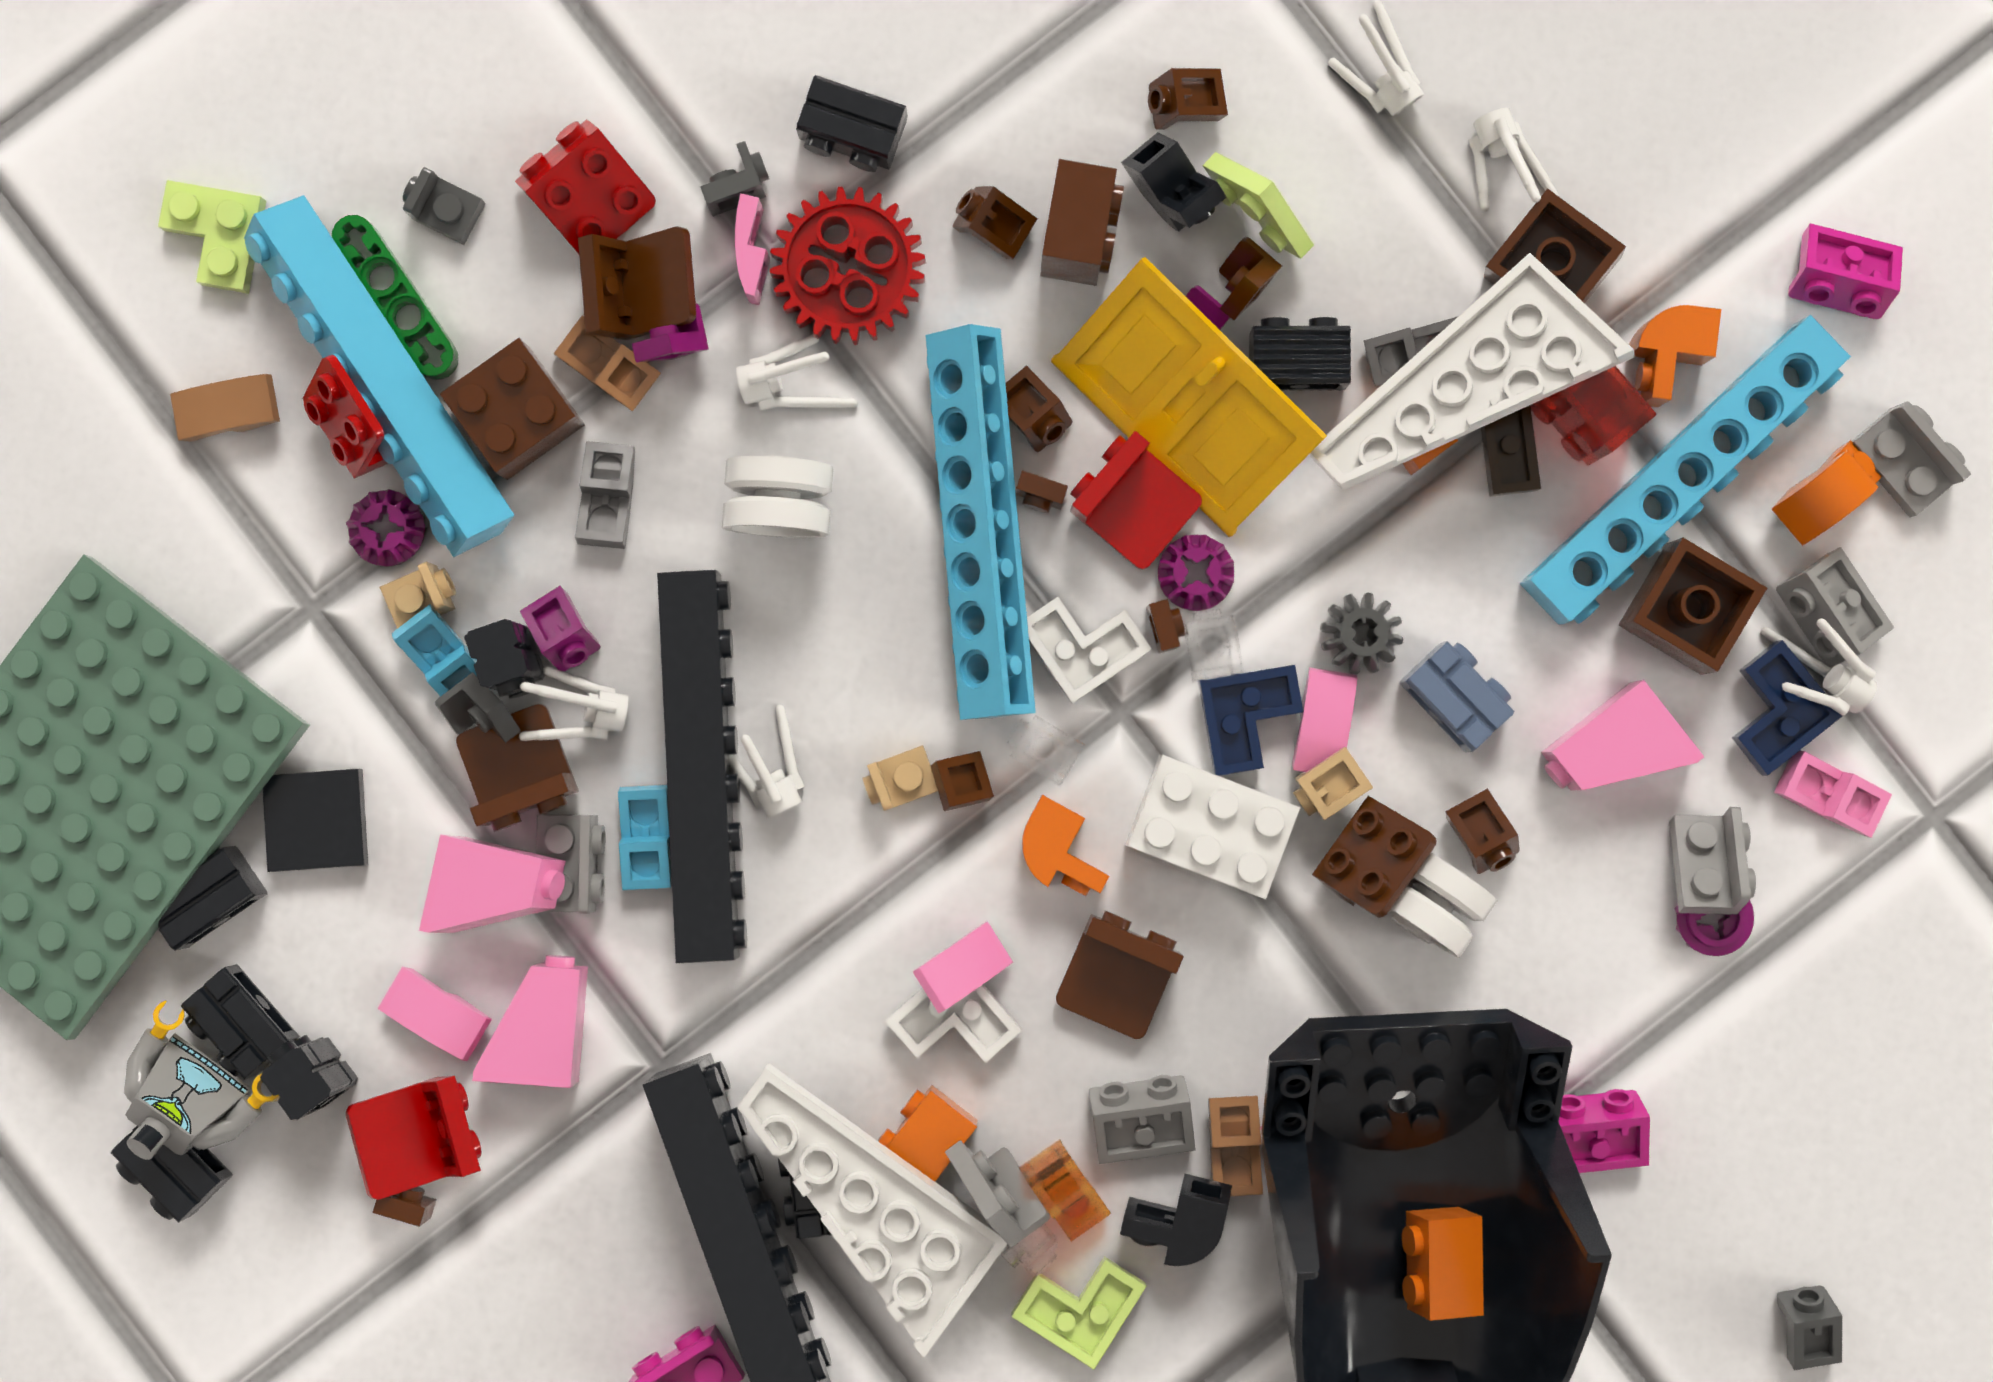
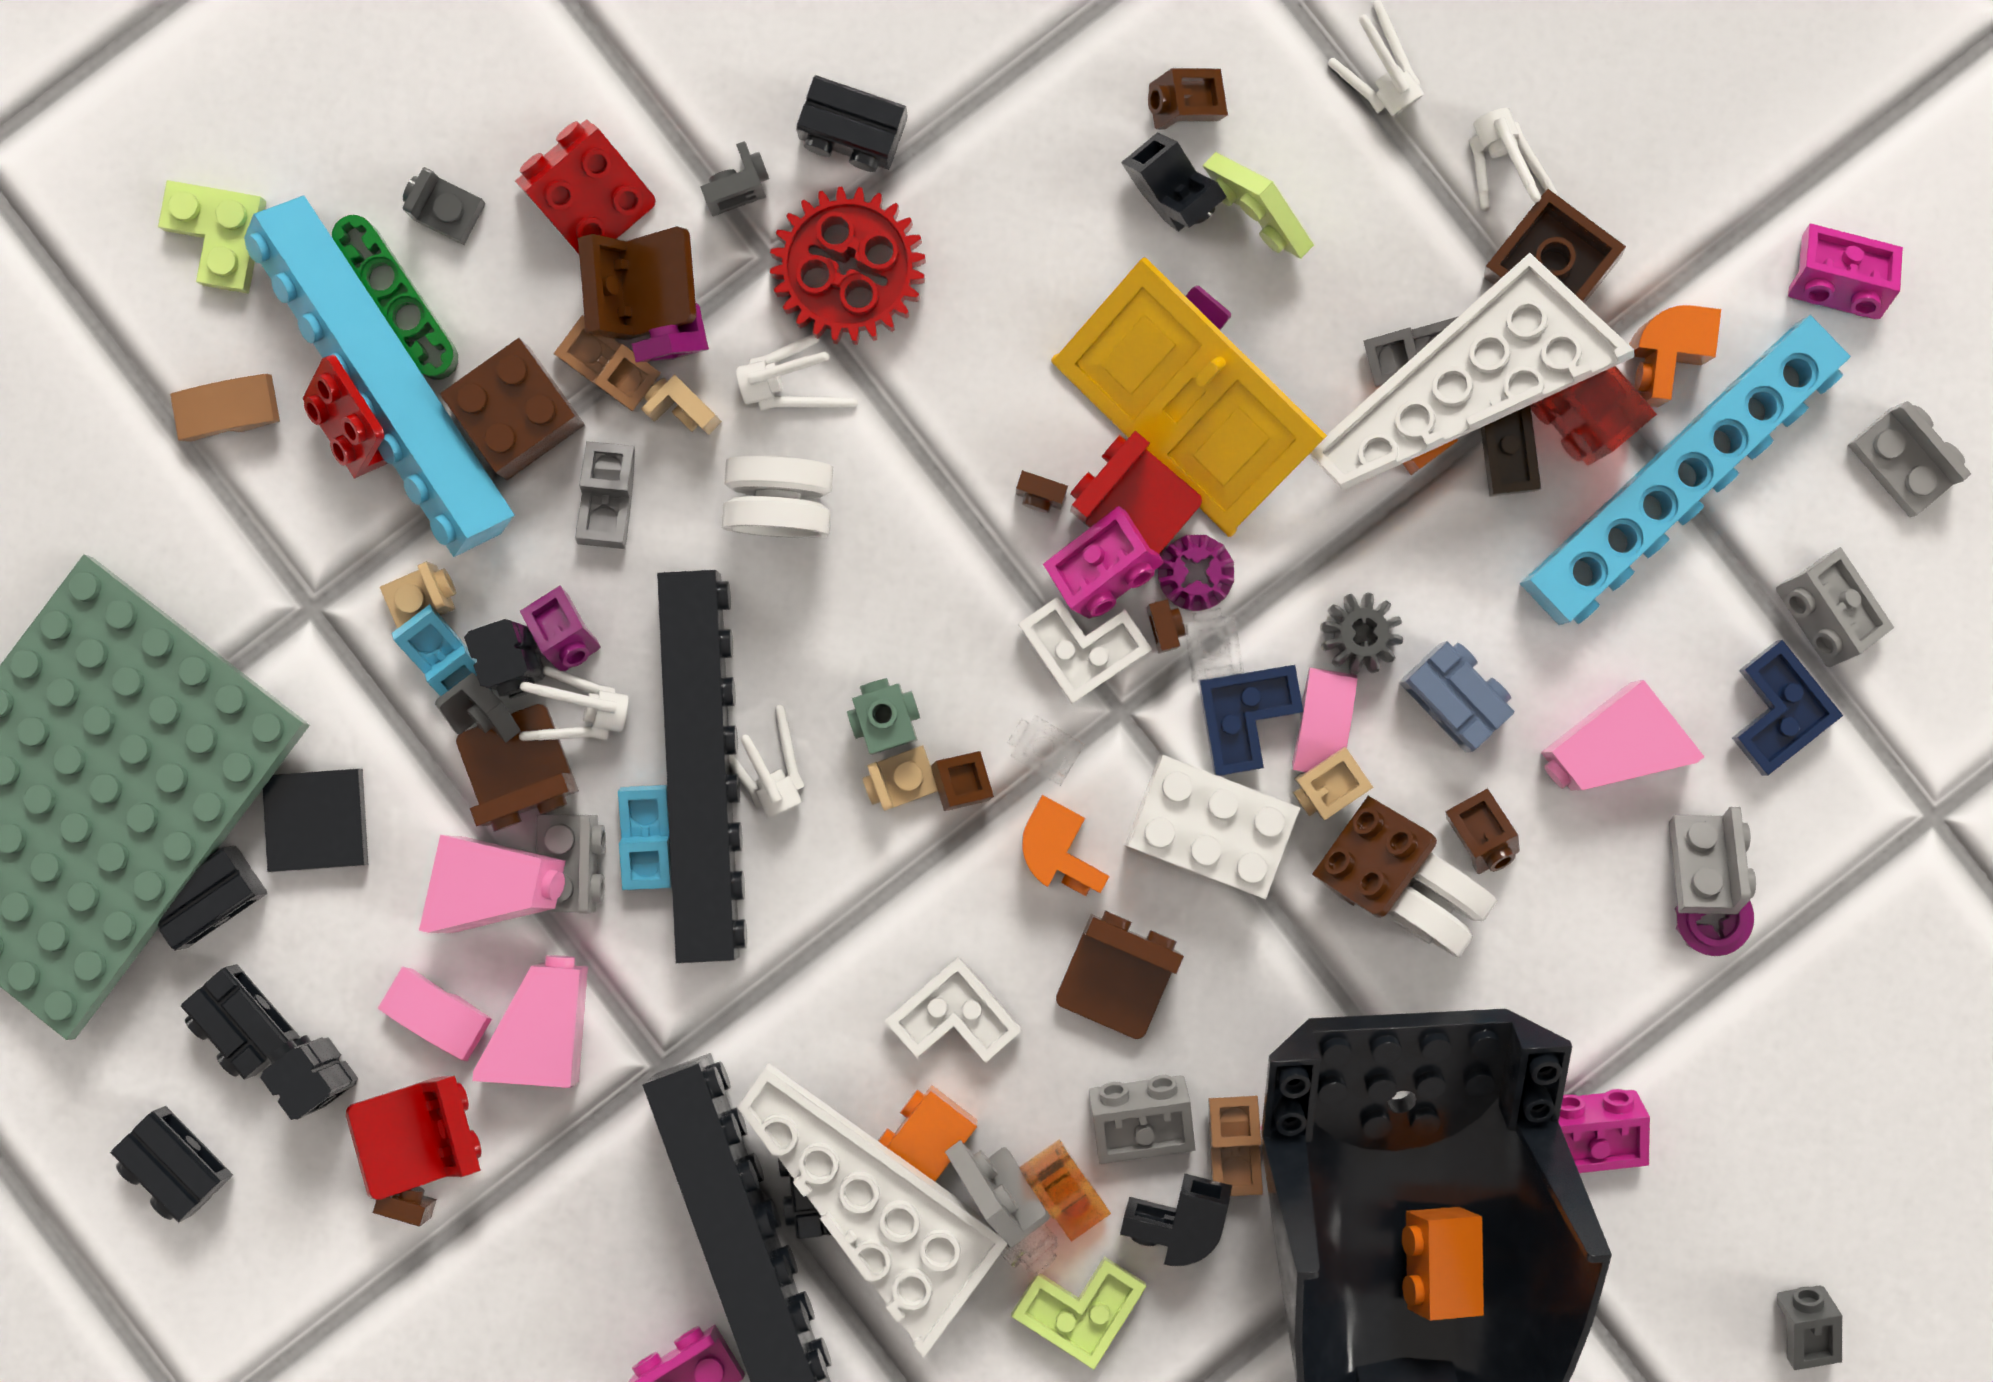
light grey torso [124,1000,280,1160] -> none
magenta gear [346,489,425,567] -> none
bright pink slope [735,193,771,305] -> none
bright pink slope [913,921,1013,1013] -> none
medium azure brick [925,324,1036,720] -> none
reddish brown bracket [952,186,1038,259] -> none
reddish brown bracket [1006,365,1073,452] -> none
reddish brown brick [1040,159,1124,286] -> none
reddish brown bracket [1219,237,1282,321] -> none
black brick [1249,317,1351,391] -> none
reddish brown brick [1618,537,1768,675] -> none
white plant [1761,618,1877,716] -> none
orange brick [1772,440,1882,546] -> none
bright pink slope [1774,750,1892,838] -> none
none -> tan bracket [641,374,722,435]
none -> sand green brick [847,678,920,755]
none -> dark pink bracket [1043,506,1164,619]

